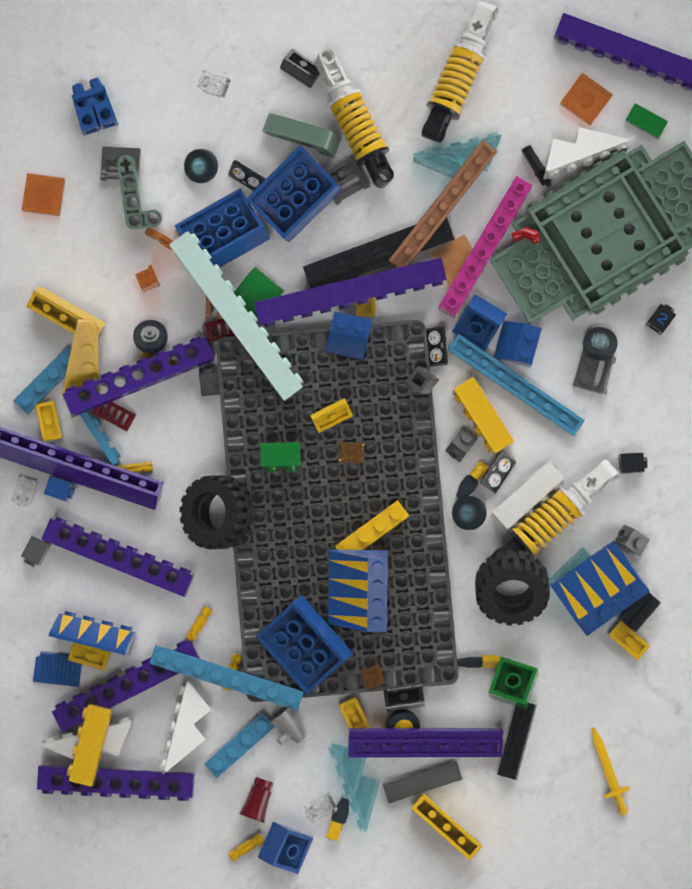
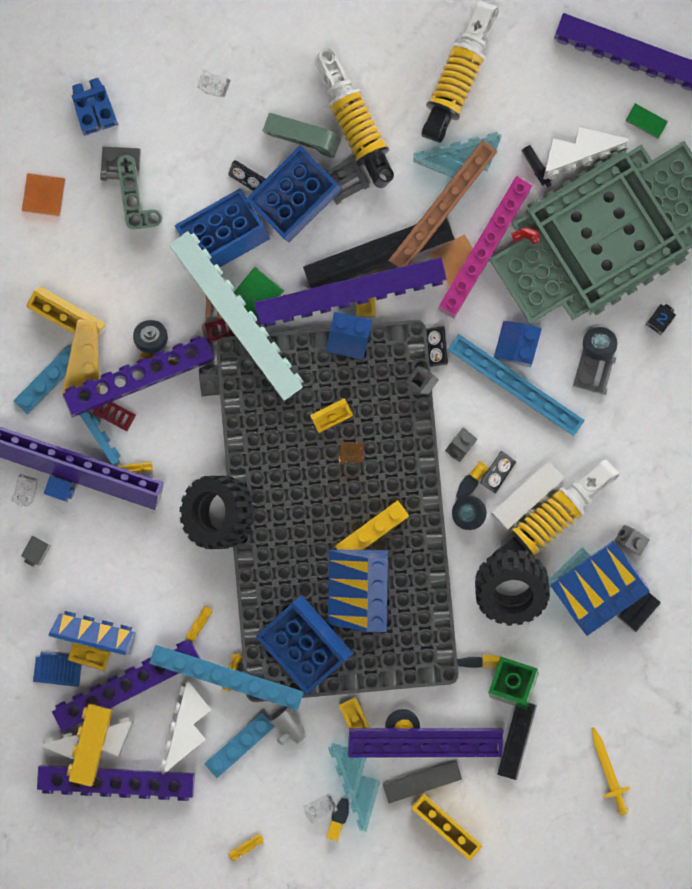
yellow plate [36,401,63,442] -> none
dark purple brick [41,516,194,597] -> none
clear orange panel [135,265,160,293] -> none
clear orange tile [145,228,173,250] -> none
black wheel [184,149,218,183] -> none
dark red plant [239,777,273,823] -> none
blue slope [258,822,314,874] -> none
green brick [260,442,301,473] -> none
black slope [280,49,320,88] -> none
clear orange panel [361,664,385,689] -> none
black brick [383,684,425,712] -> none
blue slope [452,294,507,352] -> none
yellow brick [452,377,514,455] -> none
clear orange tile [560,73,613,126] -> none
yellow plate [608,620,650,661] -> none
black brick [618,453,648,474] -> none

